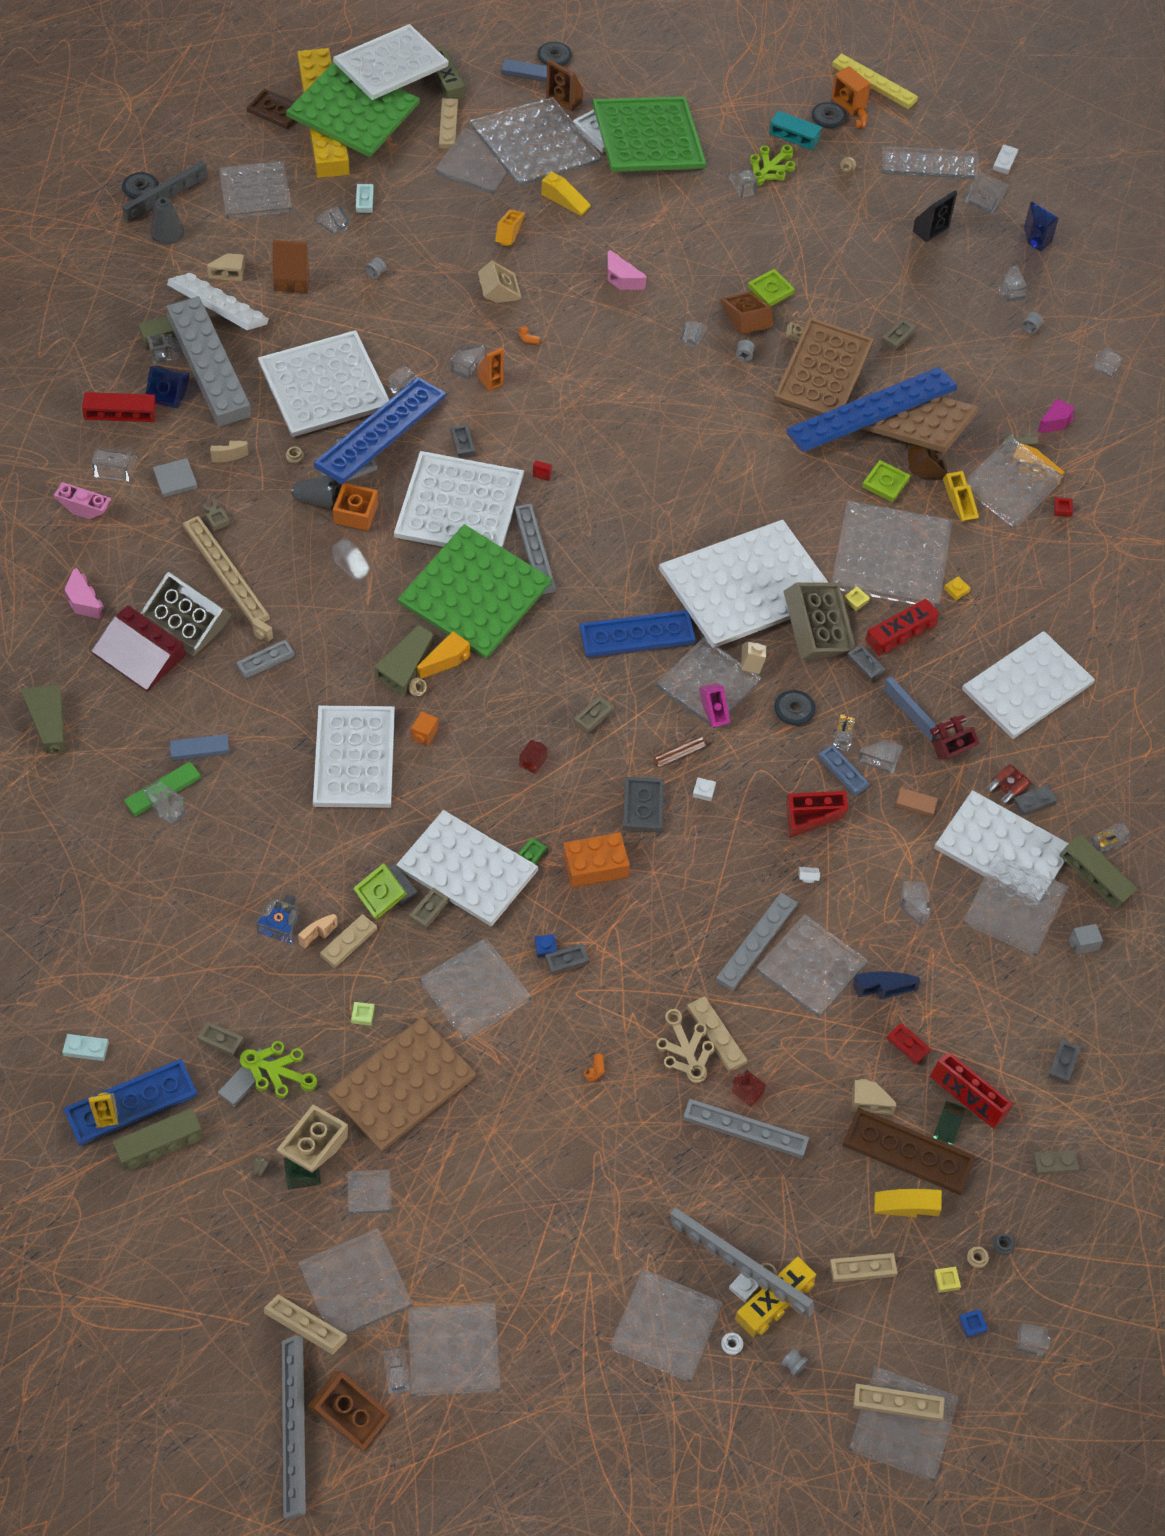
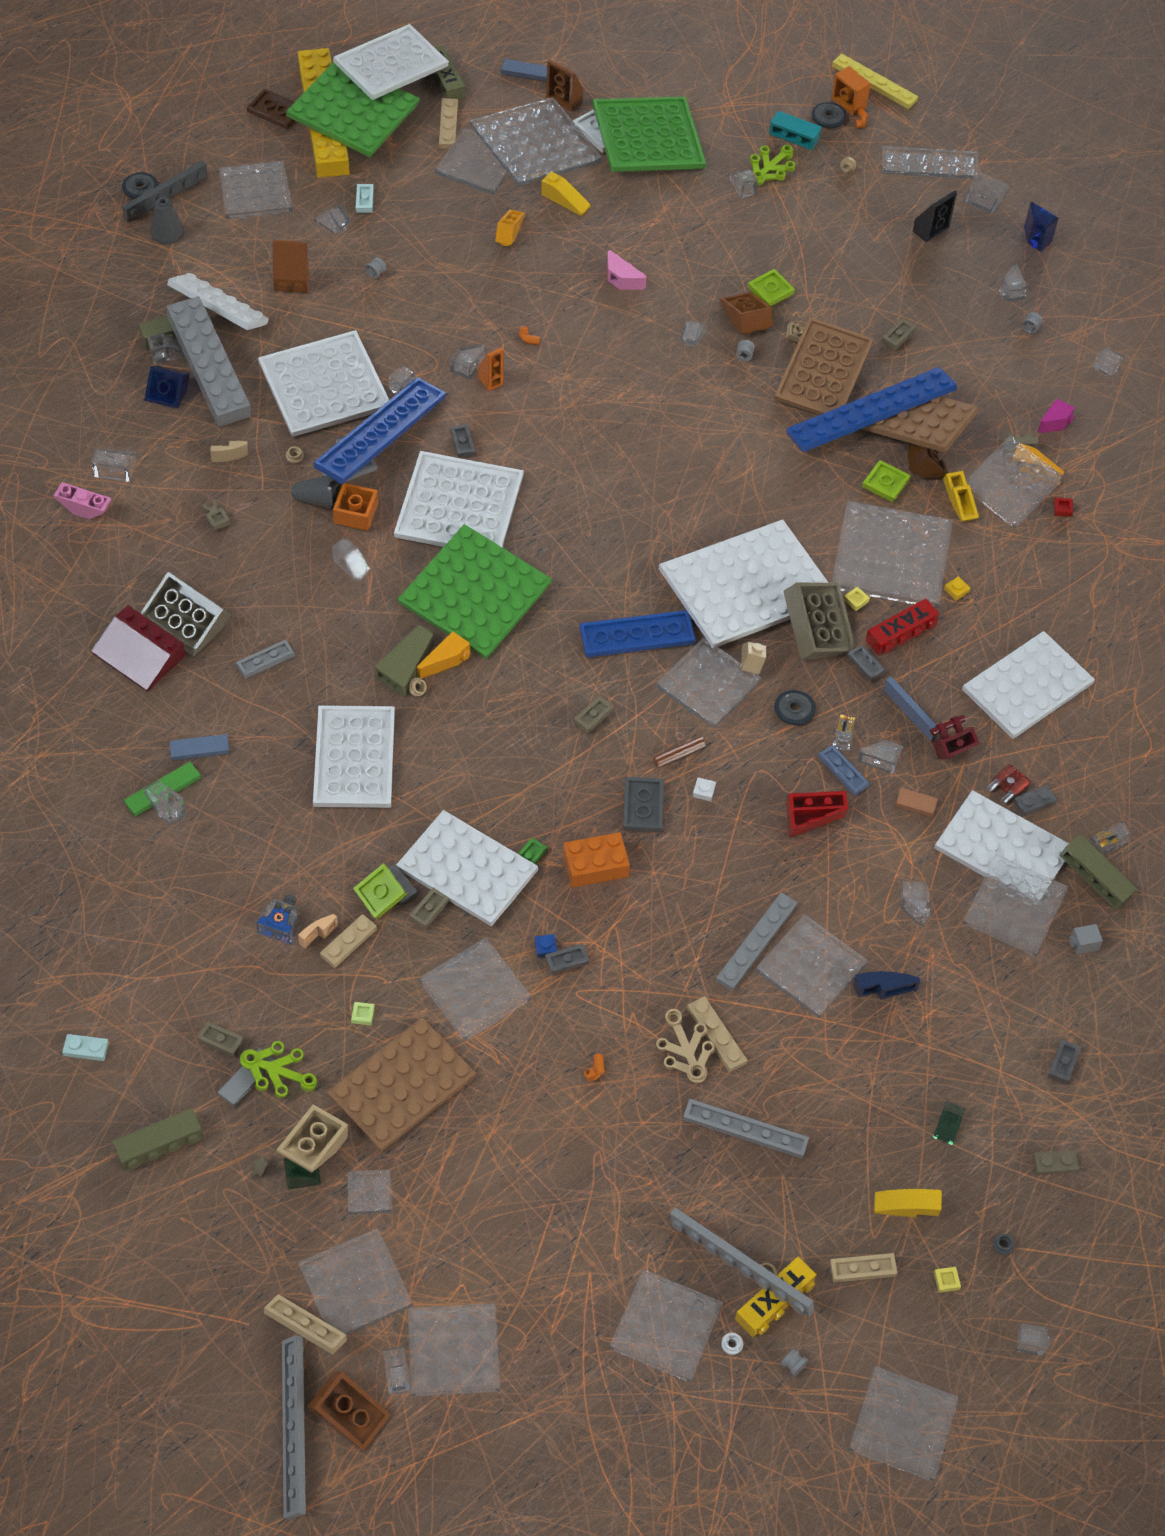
olive slope [21,685,66,754] -> none
blue plate [63,1059,198,1147] -> none
bright pink slope [65,568,104,619] -> none
red brick [82,392,157,422] -> none
yellow slope [88,1092,119,1128] -> none
light grey tile [153,458,198,497] -> none
tan tile [183,516,270,625] -> none
tan slope [207,253,245,281] -> none
tan plate [253,618,273,643] -> none
orange brick [411,711,439,745] -> none
tan slope [478,260,522,303] -> none
light grey tile [514,503,556,594] -> none
clear red brick [519,740,547,774] -> none
red plate [533,460,552,481] -> none
dark grey wheel [537,42,572,66] -> none
dark pink slope [699,683,730,727] -> none
white plate [729,1274,759,1303] -> none
clear red brick [732,1070,766,1107] -> none
white plate [798,867,820,883] -> none
reddish brown plate [842,1108,976,1195] -> none
tan slope [852,1079,896,1115] -> none
tan plate [853,1384,945,1422] -> none
red plate [886,1023,931,1065] -> none
red brick [929,1052,1014,1129] -> none
blue plate [959,1309,988,1338] -> none
tan plate [967,1247,989,1268] -> none
white plate [993,144,1018,175] -> none

